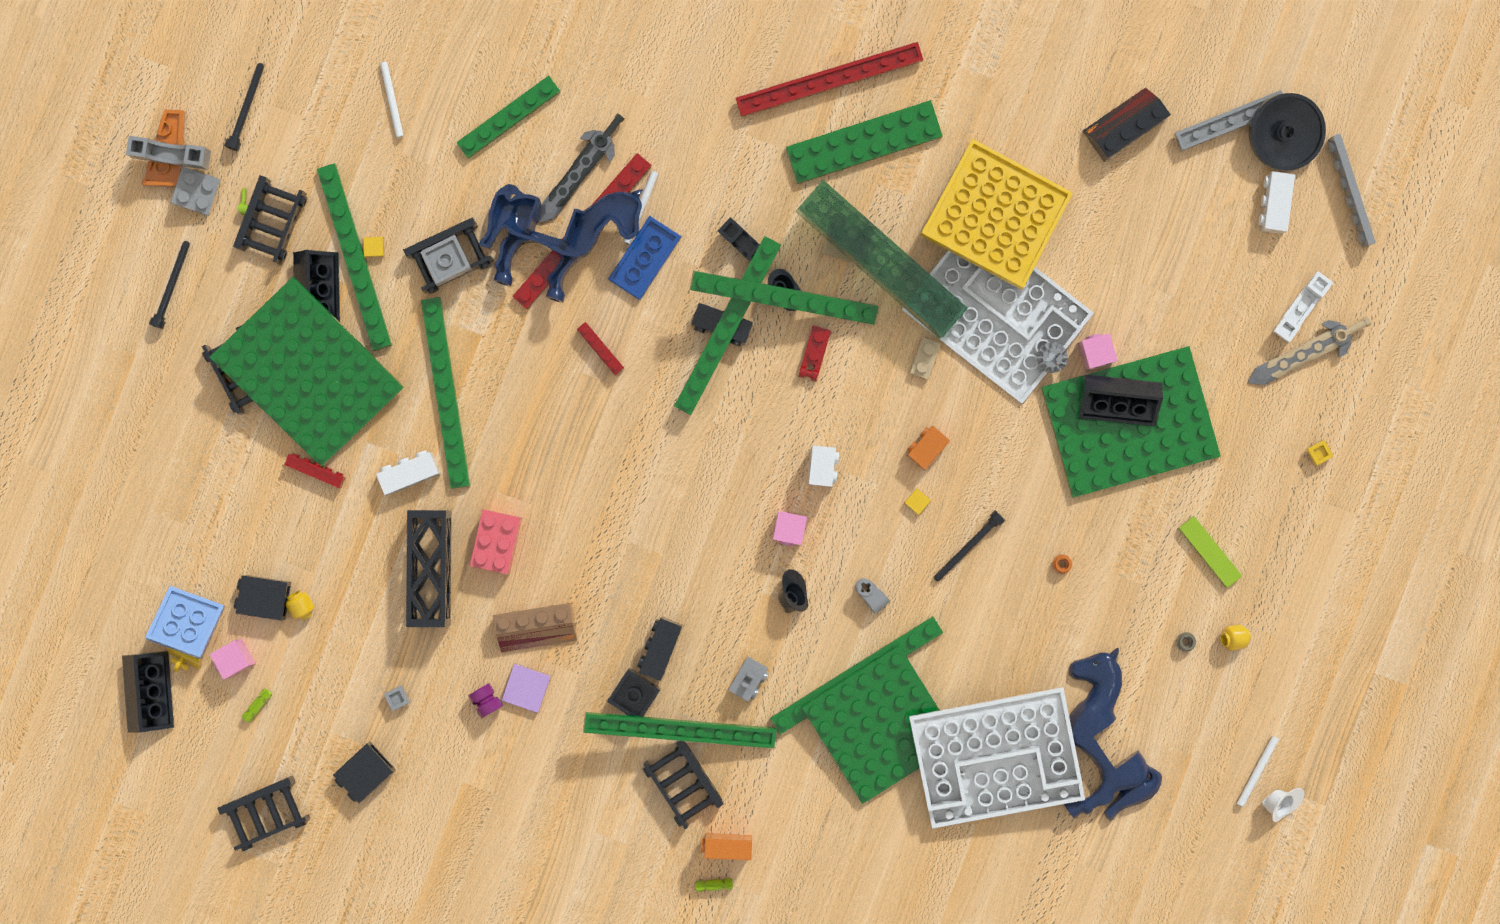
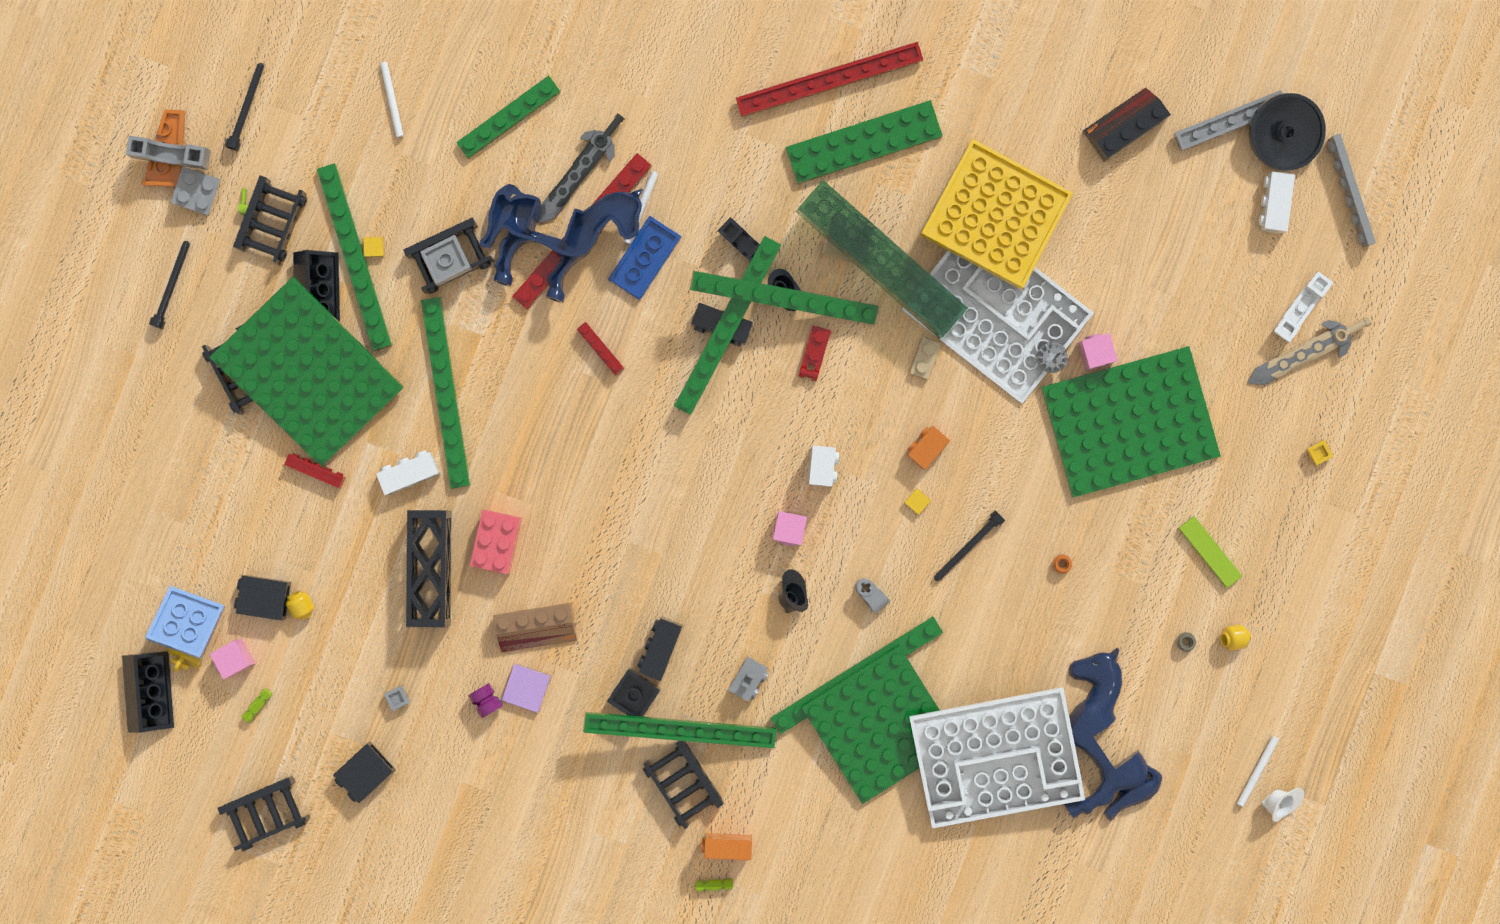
black slope [1079,374,1163,426] -> none

